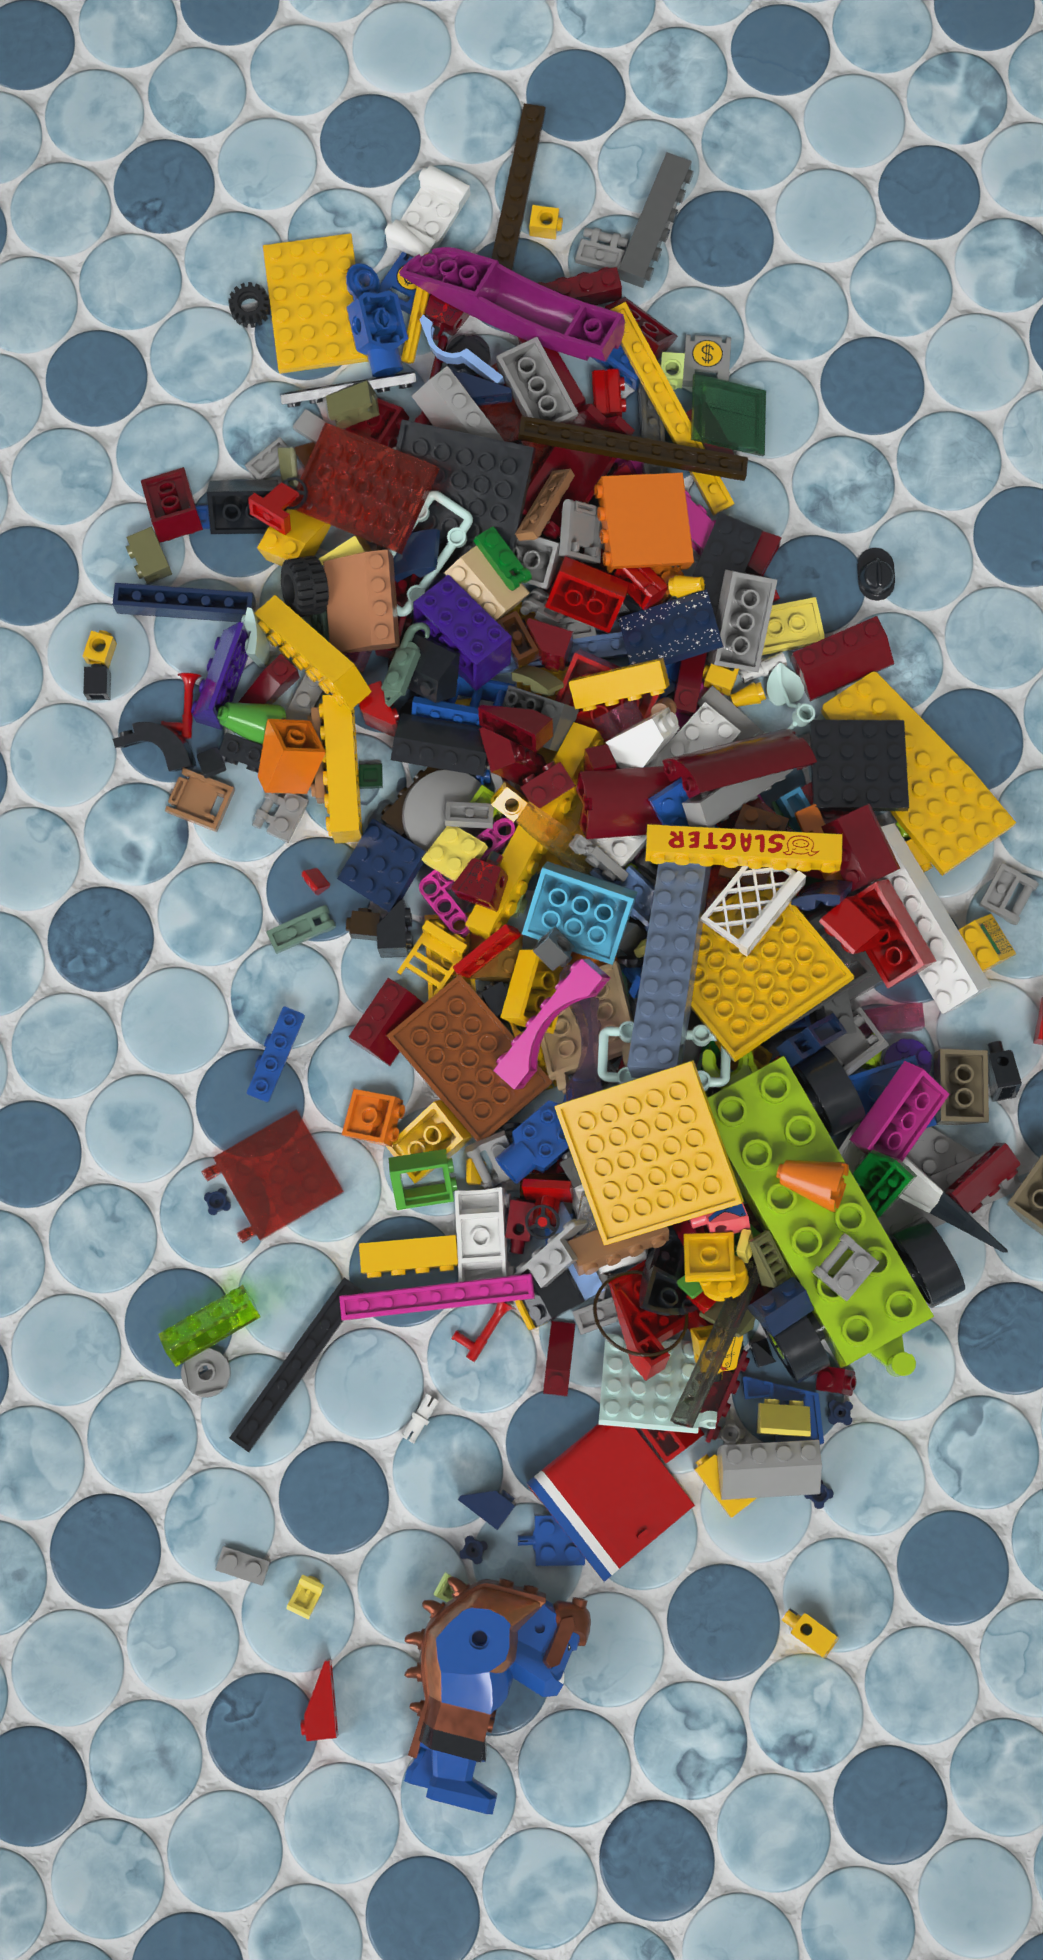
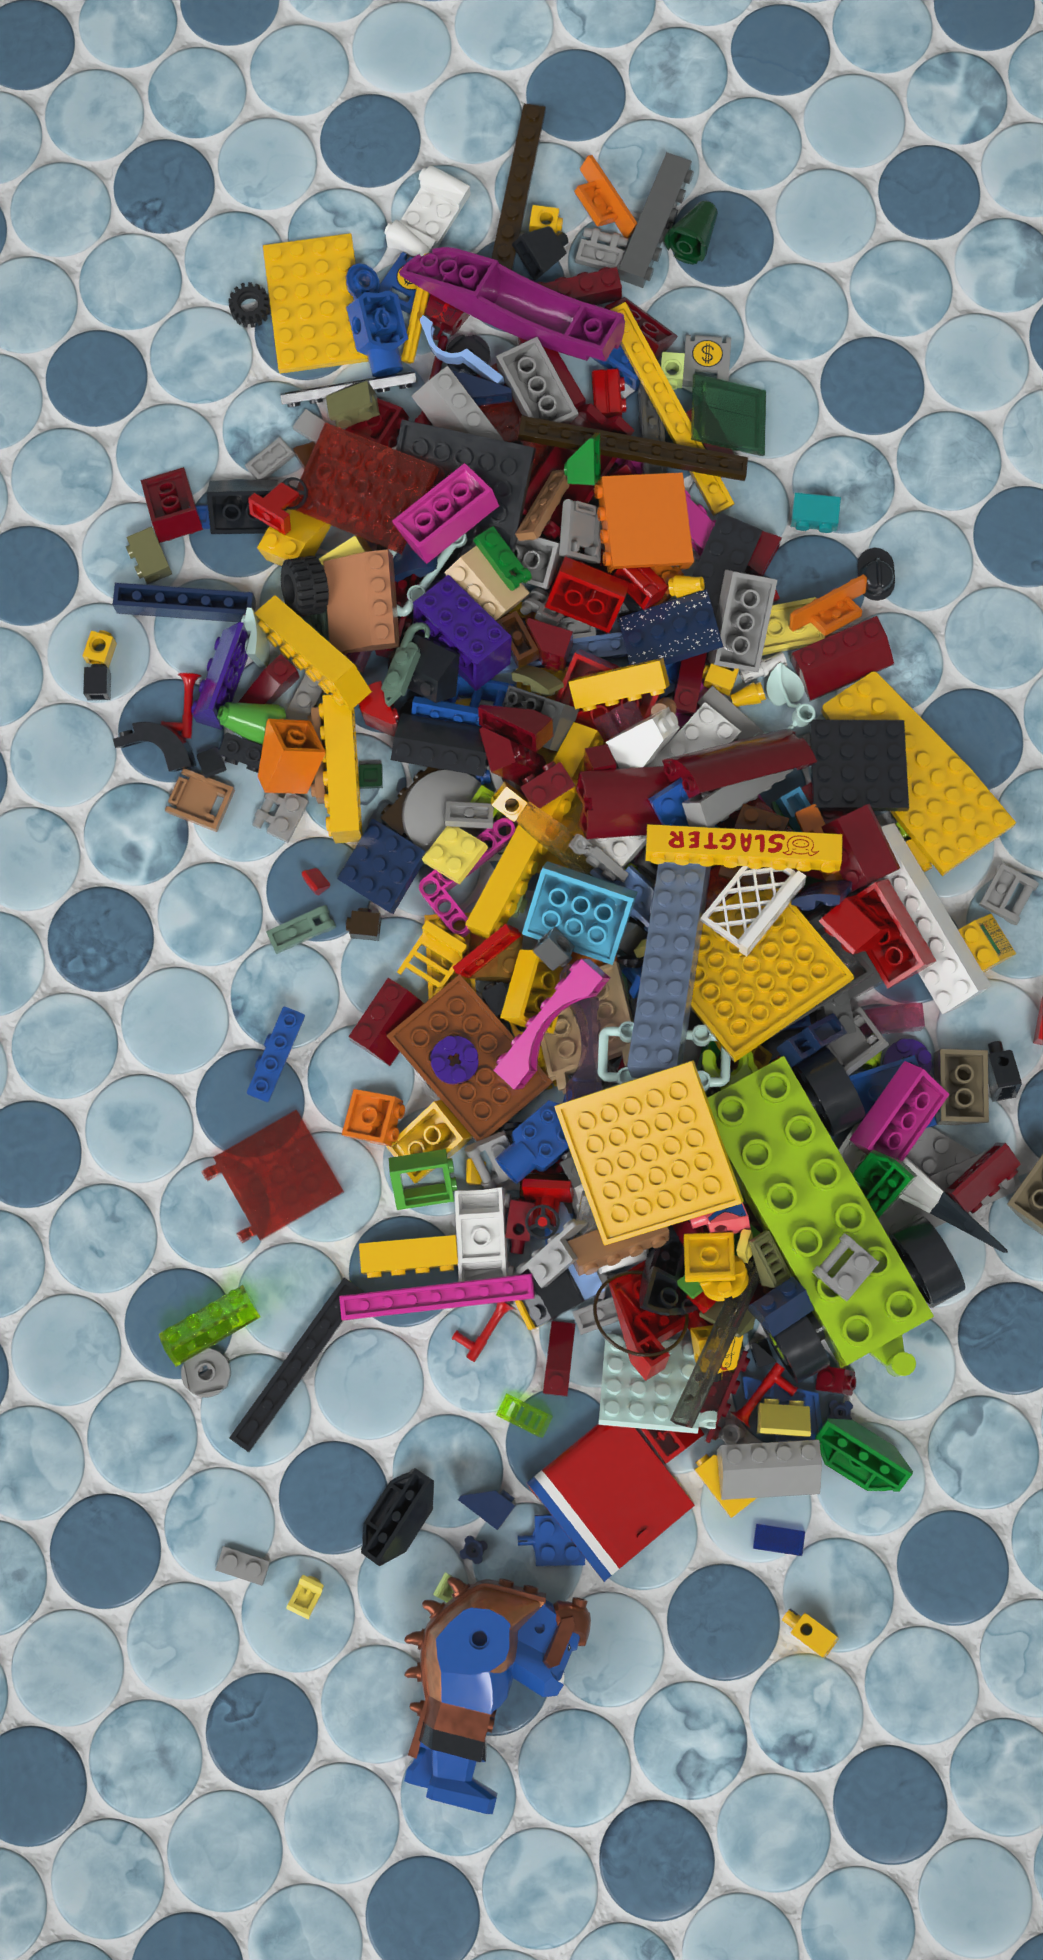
dark blue plate [204,1188,231,1215] -> none
olive slope [278,446,301,491] -> none
red slope [301,1659,339,1741] -> none
black slope [377,901,413,958] -> none
white pin [401,1393,440,1444] -> none
dark red torso [451,851,508,912] -> none
orange cone [776,1160,849,1212] -> none
dark blue plate [804,1480,834,1509] -> none
none -> black wedge [361,1468,434,1566]
none -> dark pink slope [392,463,499,564]
none -> dark purple plate [431,1036,479,1085]
none -> clear neon green slope [496,1393,553,1438]
none -> black torso [512,226,568,281]
none -> green slope [564,433,601,485]
none -> orange bracket [574,155,637,238]
none -> dark green cone [664,201,718,265]
none -> red piece [730,1362,798,1427]
none -> clear blue tile [753,1524,805,1556]
none -> orange bracket [789,574,867,636]
none -> teal brick [790,493,841,533]
none -> green wedge [815,1418,913,1492]

